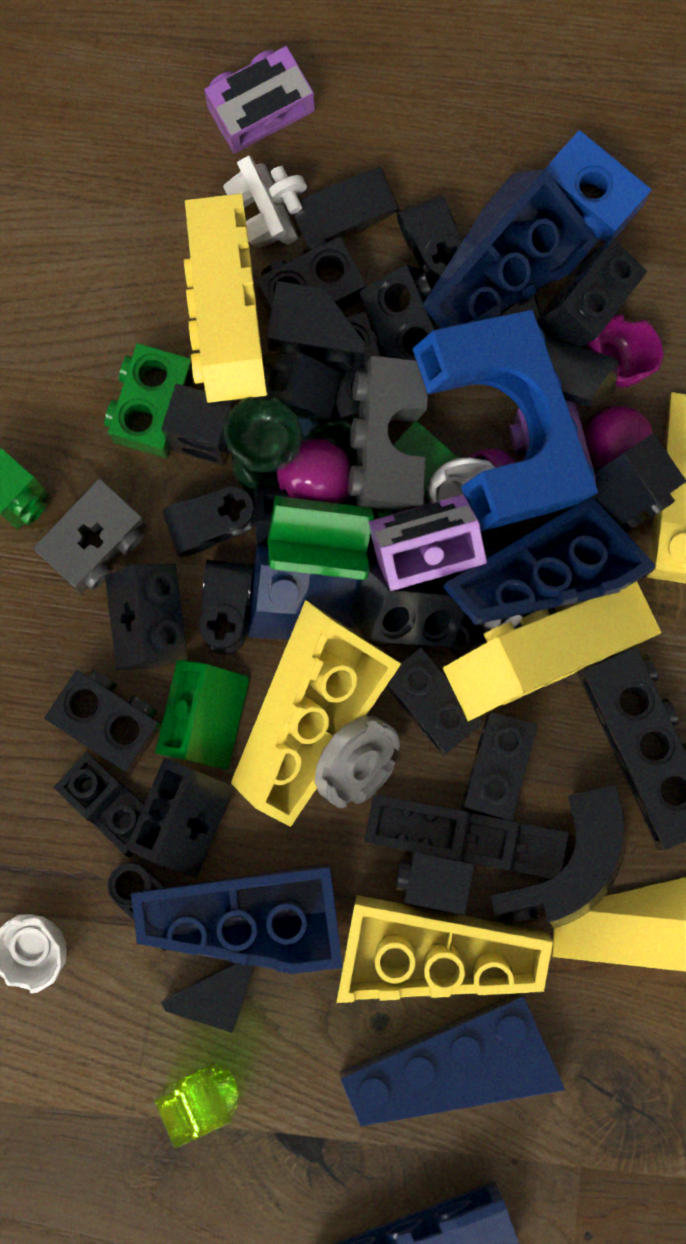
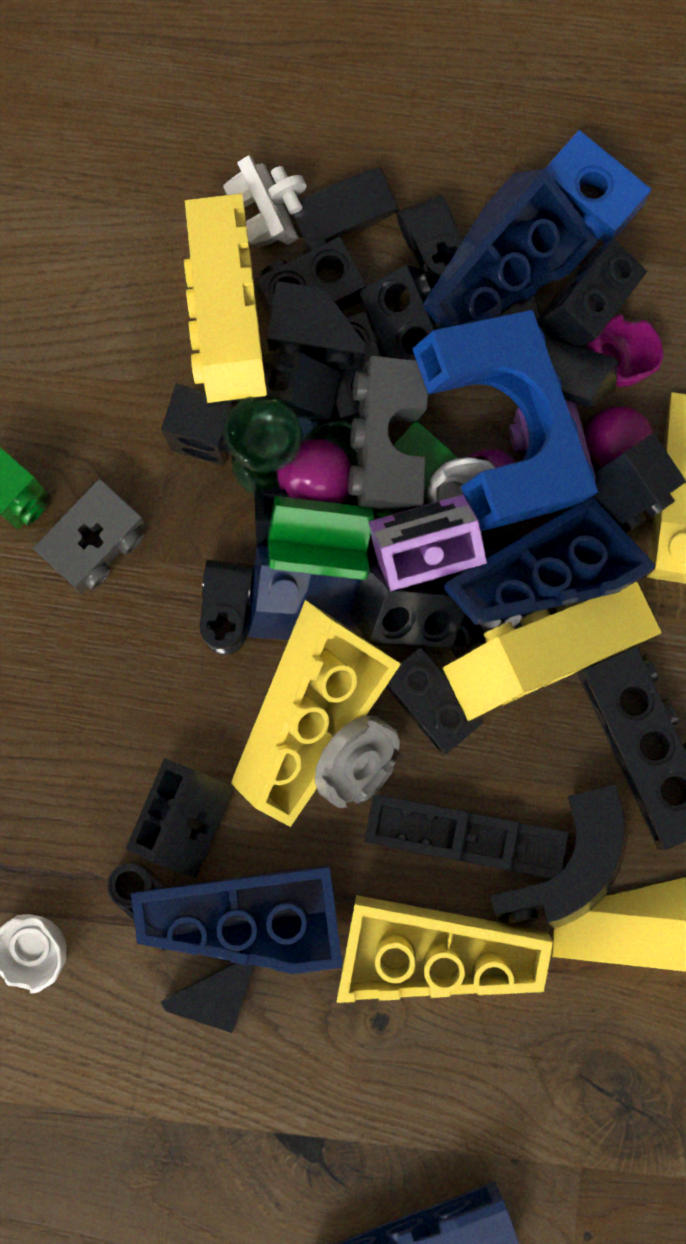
black brick [44,669,162,773] -> none
black slope [53,752,144,858] -> none
green brick [104,343,194,459] -> none
black brick [105,564,188,671] -> none
clear neon green brick [154,1062,241,1148] -> none
green panel [155,661,249,770] -> none
black piece [162,486,255,557] -> none
brick [204,46,314,154] -> none
dark blue wedge [340,993,565,1127] -> none
black brick [395,852,474,915] -> none
black brick [461,712,538,821] -> none

